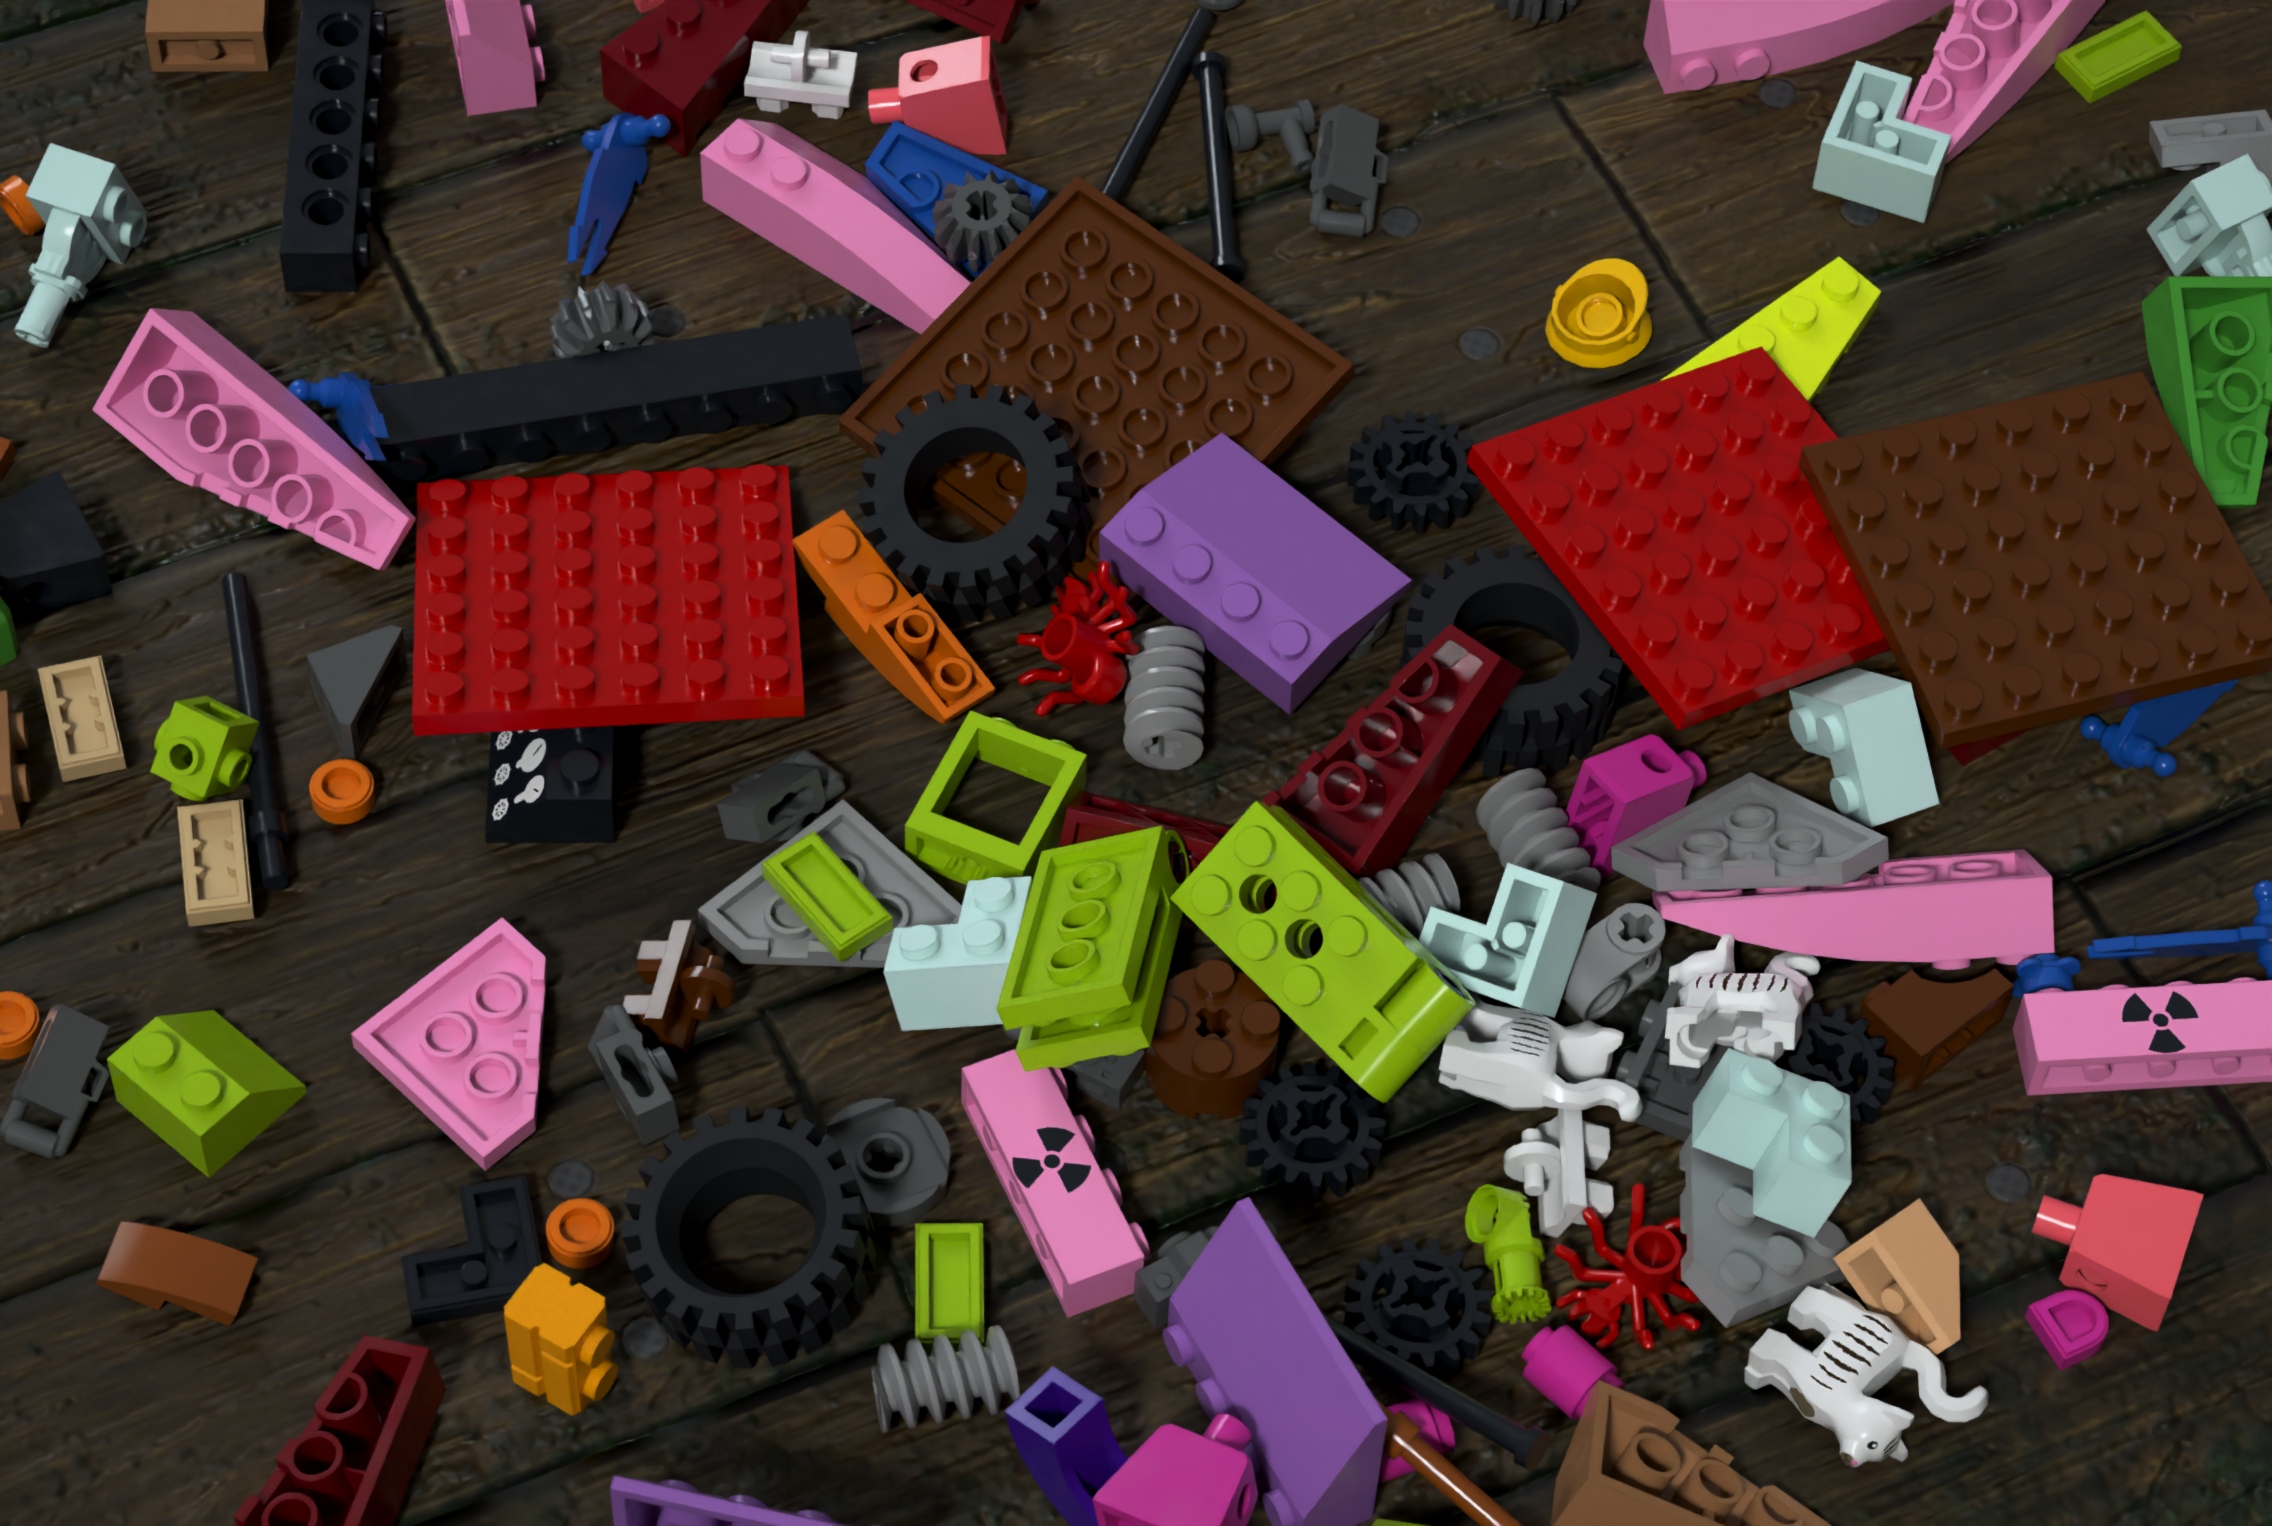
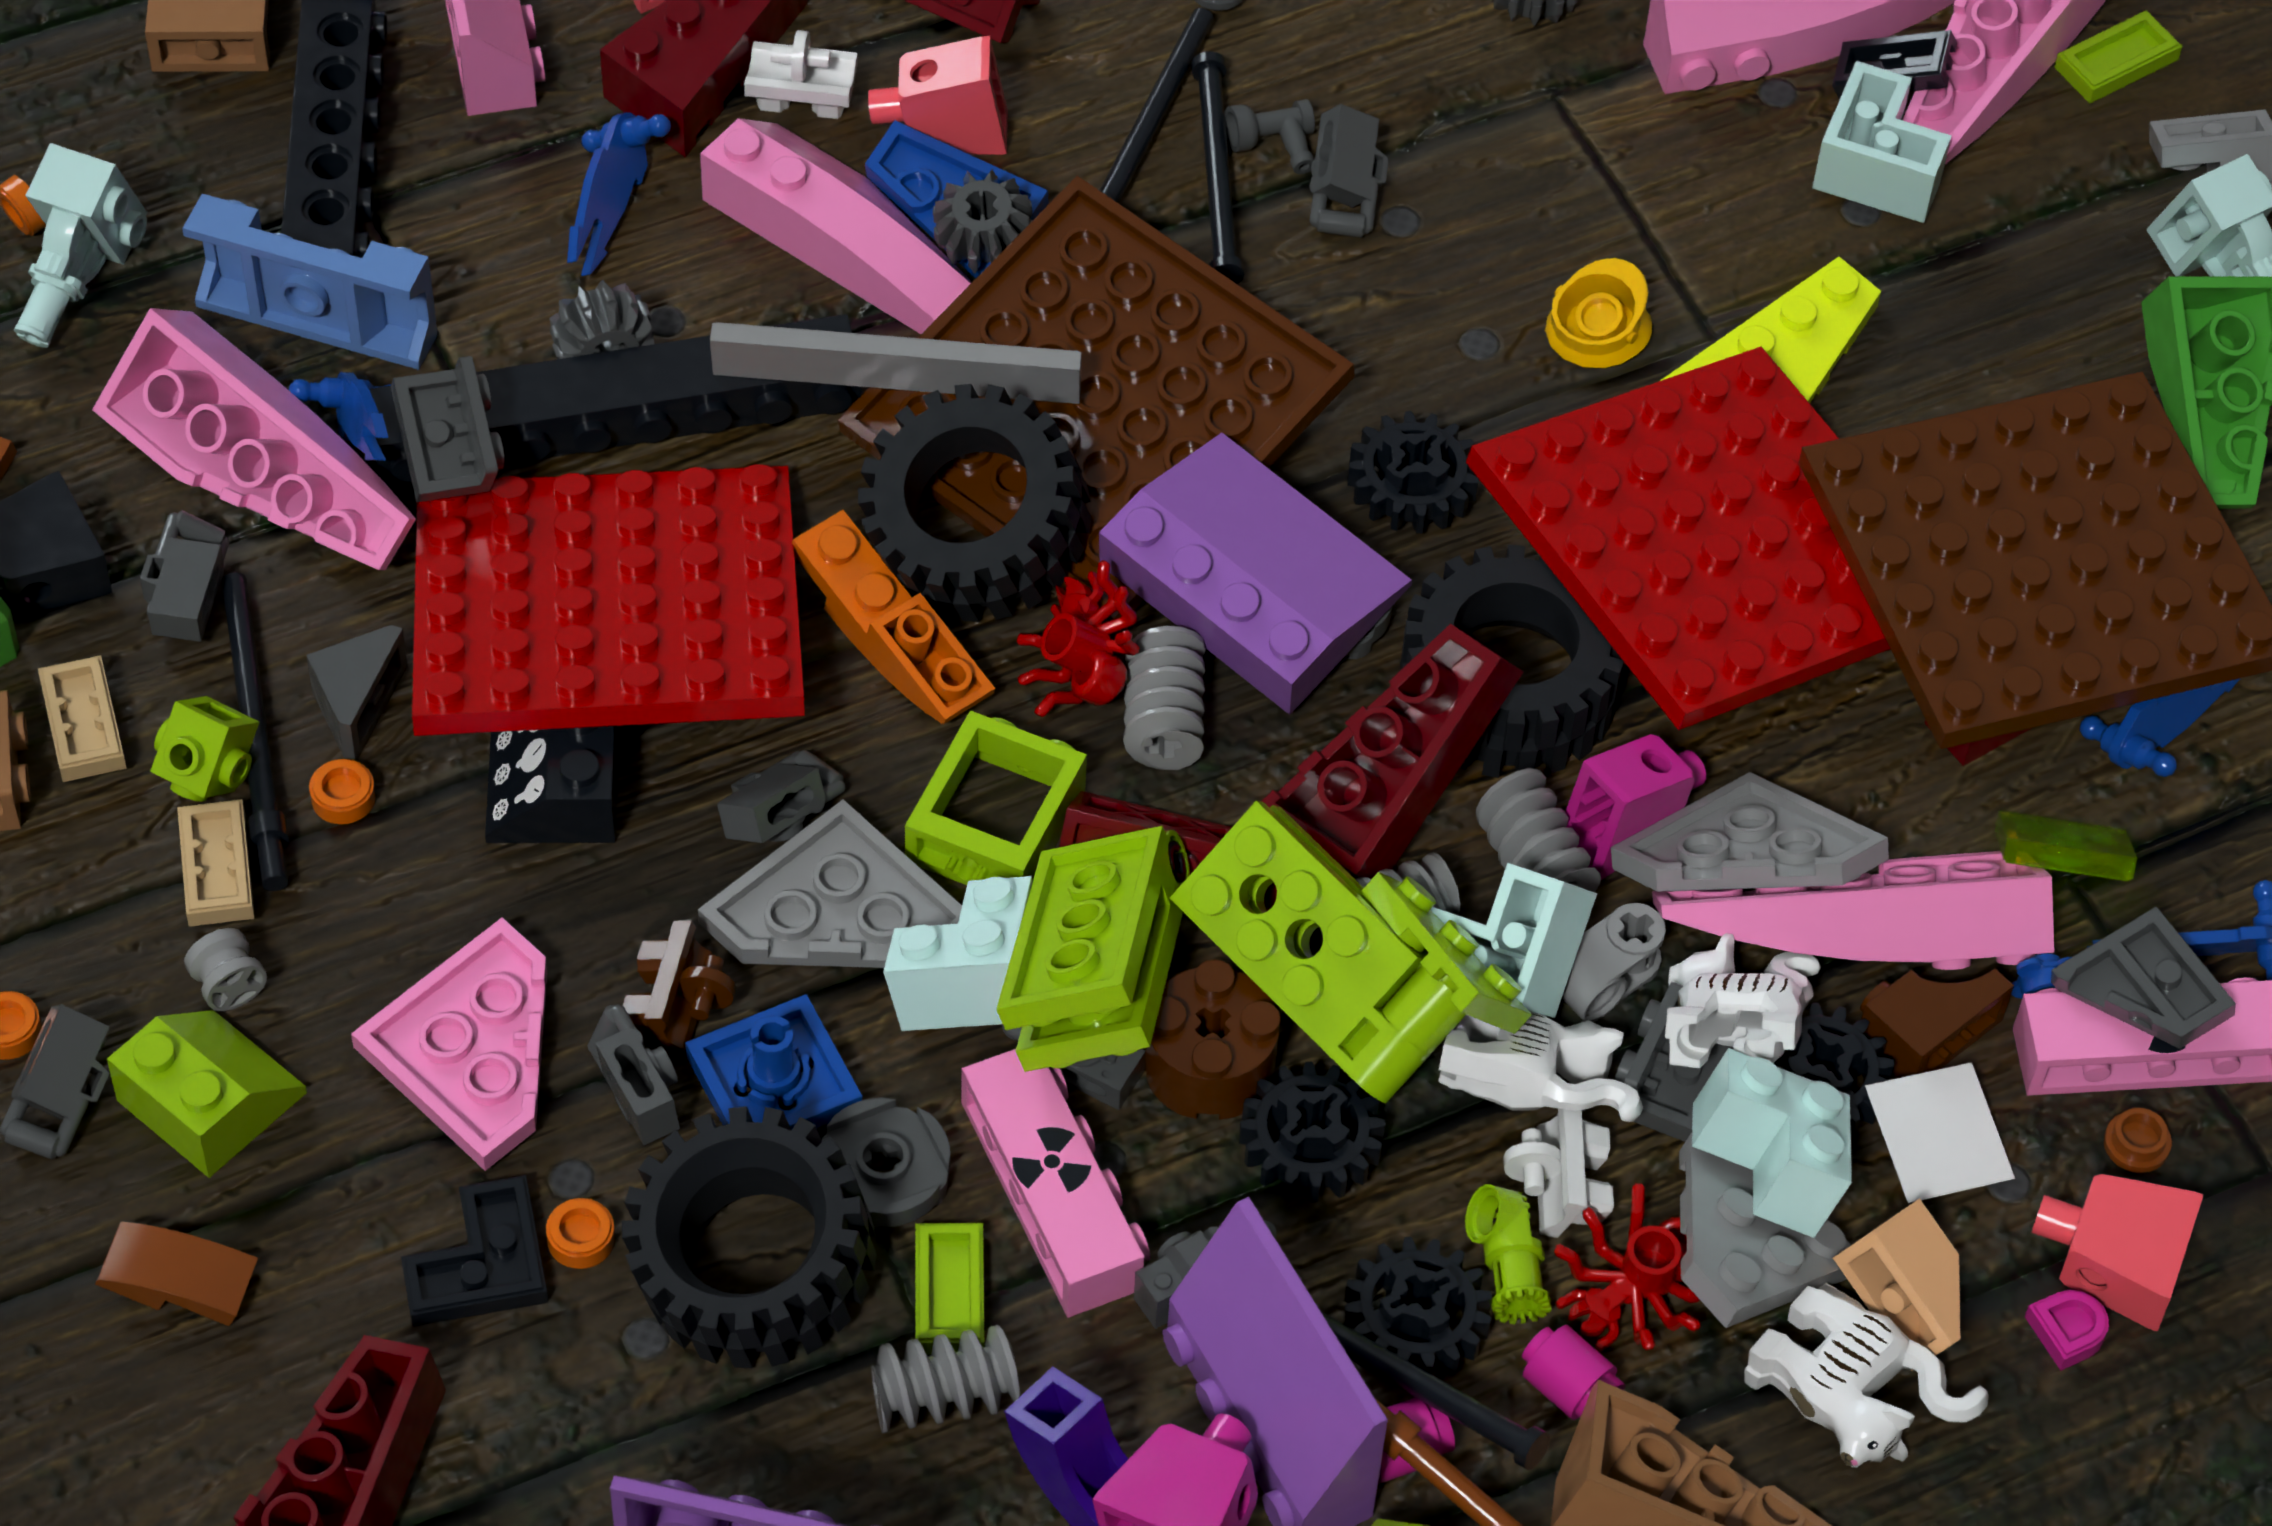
light orange brick [504,1263,618,1416] -> none
lime tile [762,831,893,963] -> none
light aqua brick [1789,668,1939,827] -> none
none -> dark grey piece [140,510,229,642]
none -> medium blue piece [182,193,438,370]
none -> light grey wheel [184,928,267,1011]
none -> dark grey bracket [390,356,504,503]
none -> blue plate [685,994,862,1131]
none -> light grey tile [710,322,1082,404]
none -> lime wing [1361,872,1533,1034]
none -> black tile [1832,30,1957,99]
none -> white sticker [1865,1062,2015,1203]
none -> clear neon green tile [1995,811,2137,881]
none -> dark grey wing [2051,907,2236,1049]
none -> dark orange plate [2104,1108,2172,1173]

